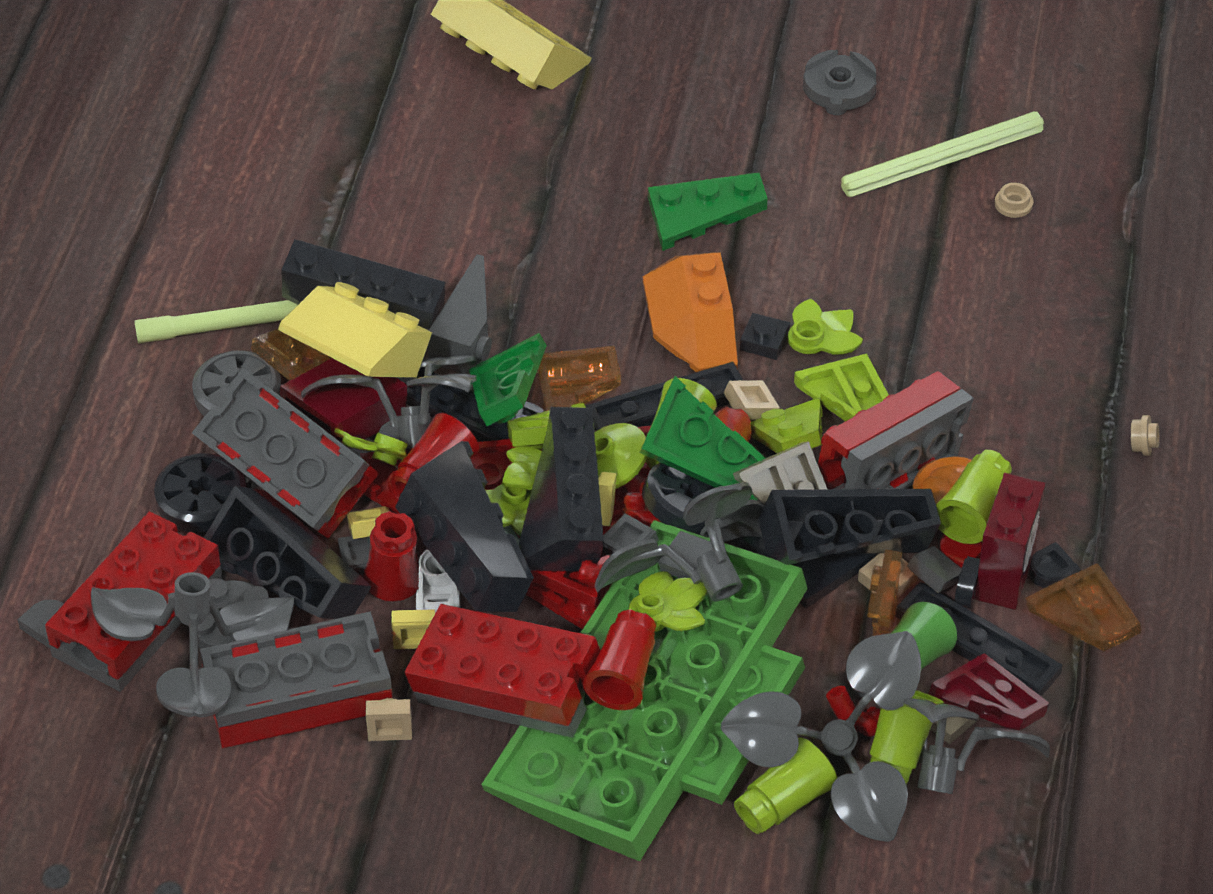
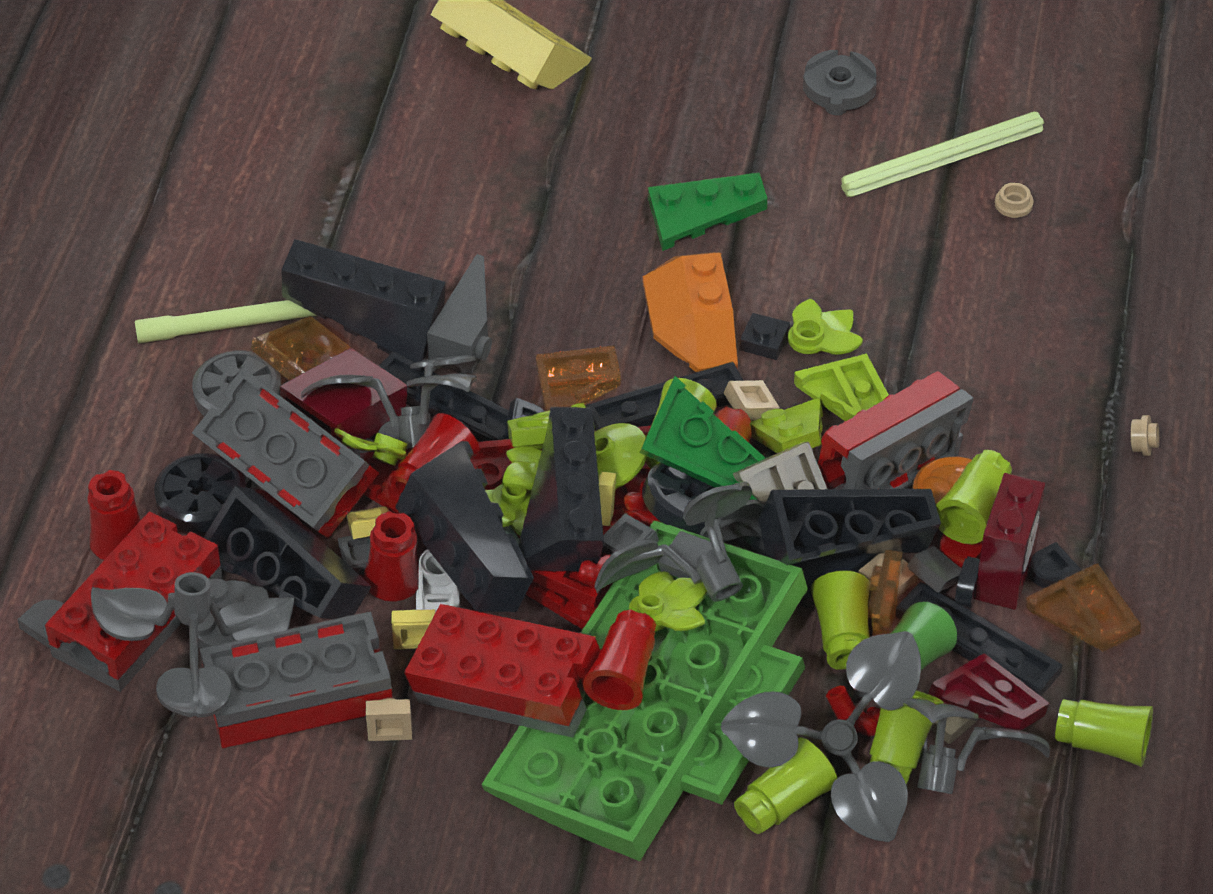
light yellow slope [278,282,432,378] -> none
green wing [469,333,547,426] -> none
none -> red plant [88,470,141,560]
none -> lime plant [811,571,870,670]
none -> lime plant [1055,699,1153,767]

